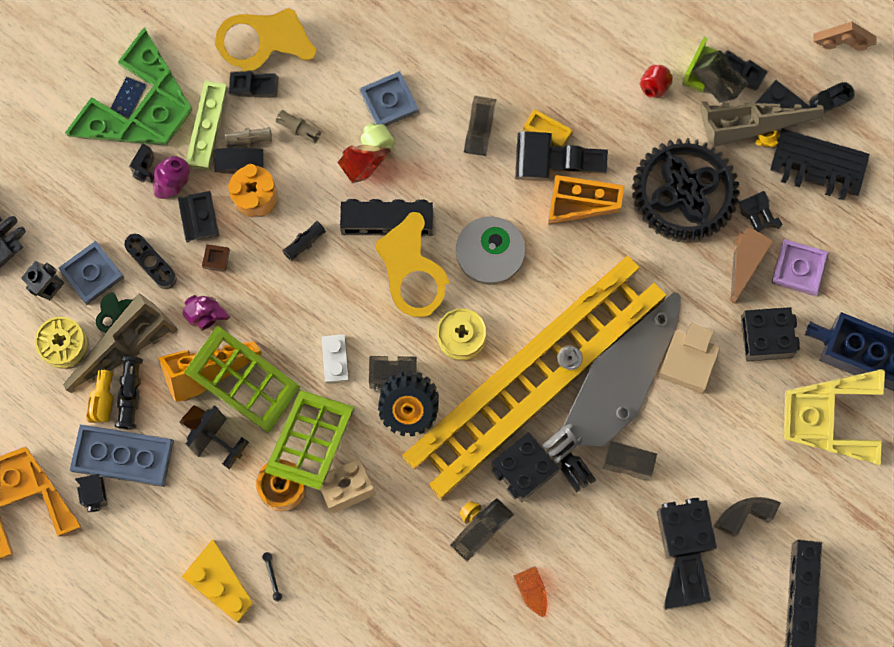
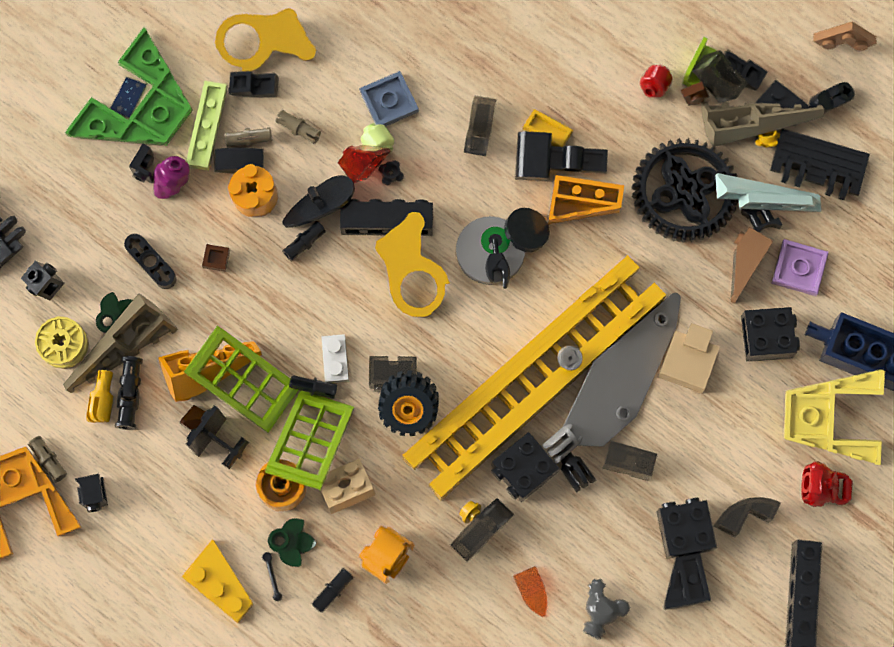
sand blue tile [59,241,124,305] -> none
sand blue tile [69,424,174,487] -> none
black plate [178,191,219,243] -> none
magenta head [182,295,230,331] -> none
light yellow wheel [438,308,486,361] -> none
none -> dark tan pin [27,436,67,483]
none -> dark green plate [268,518,316,567]
none -> black shield [282,175,355,228]
none -> black axle [289,375,337,399]
none -> black axle [312,568,354,613]
none -> light orange brick [359,526,414,584]
none -> black plate [378,160,404,185]
none -> black hand [485,238,510,289]
none -> black tile [504,208,550,252]
none -> dark grey animal [583,579,630,640]
none -> reddish brown plate [681,81,710,105]
none -> light aqua wedge [716,173,822,212]
none -> red piece [801,461,853,507]

